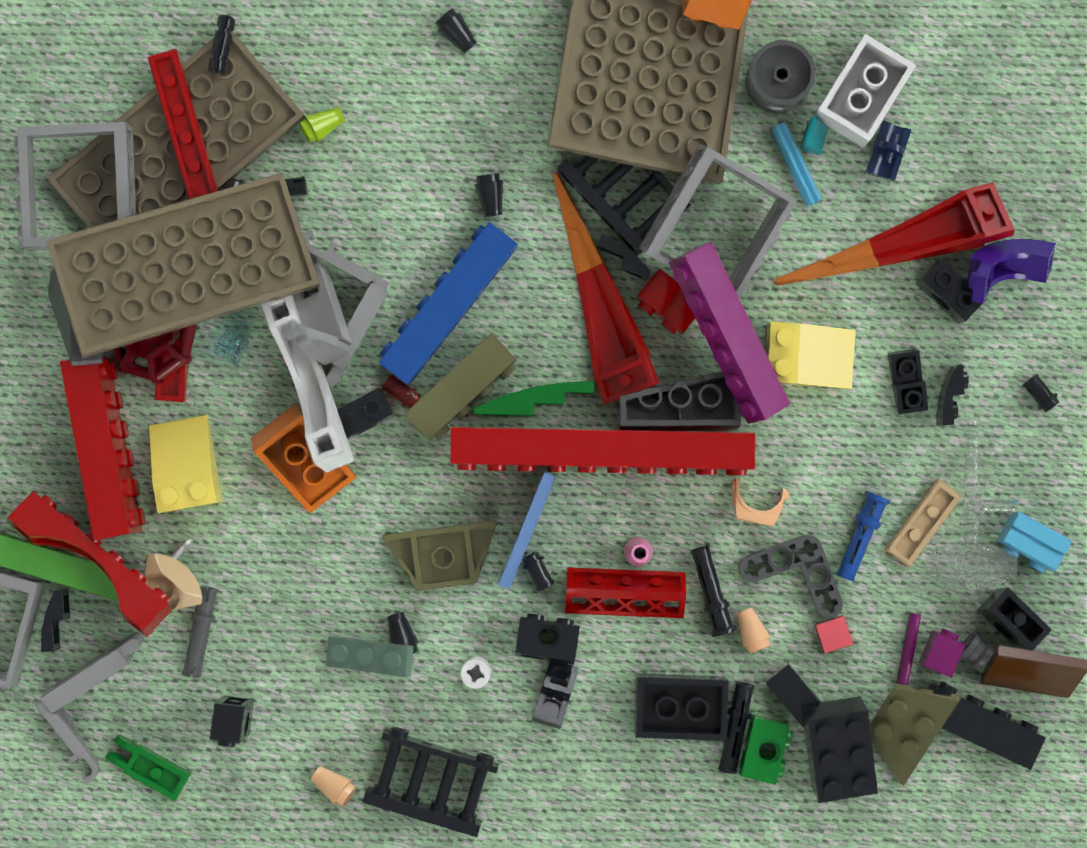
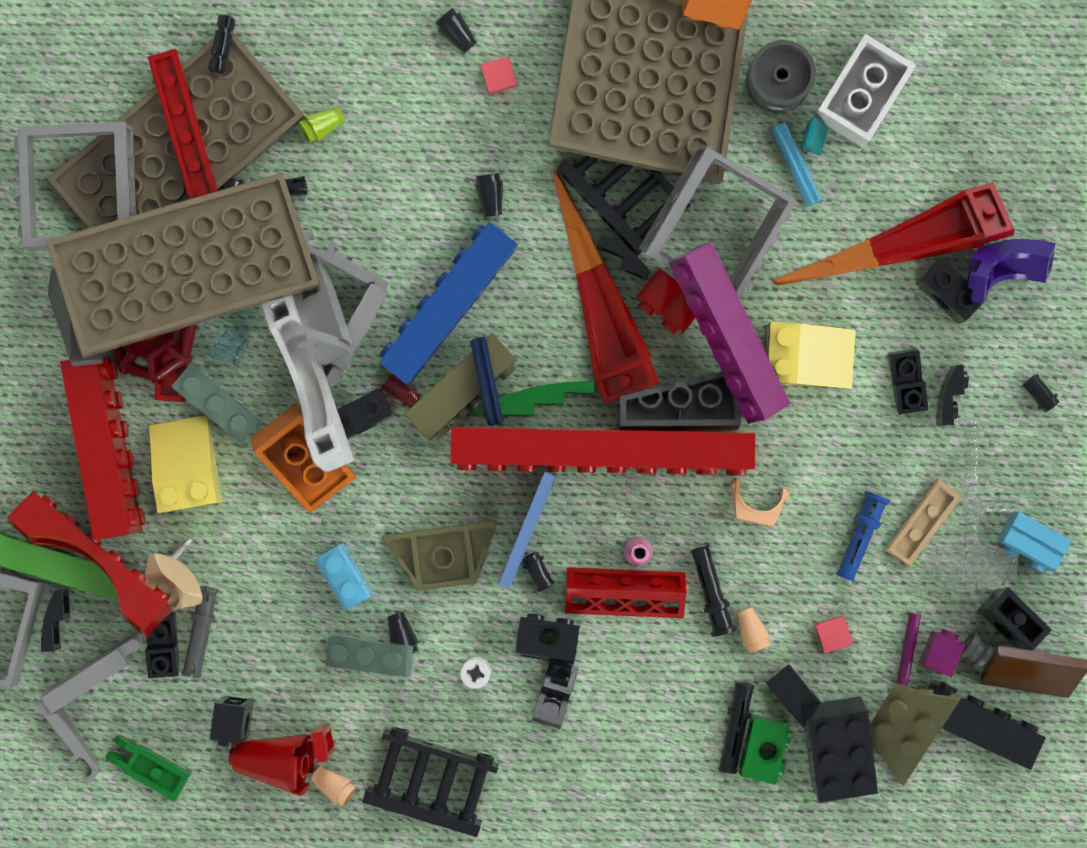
black brick [634,673,729,741] -> none
dark grey beam [738,535,843,618] -> none
dark blue hips [865,120,911,182] -> none
none -> black slope [145,612,179,678]
none -> sand green plate [171,363,261,443]
none -> red cone [228,734,315,796]
none -> red tile [311,723,335,763]
none -> medium azure brick [315,543,374,611]
none -> dark blue axle [470,337,503,426]
none -> coral tile [481,57,517,94]

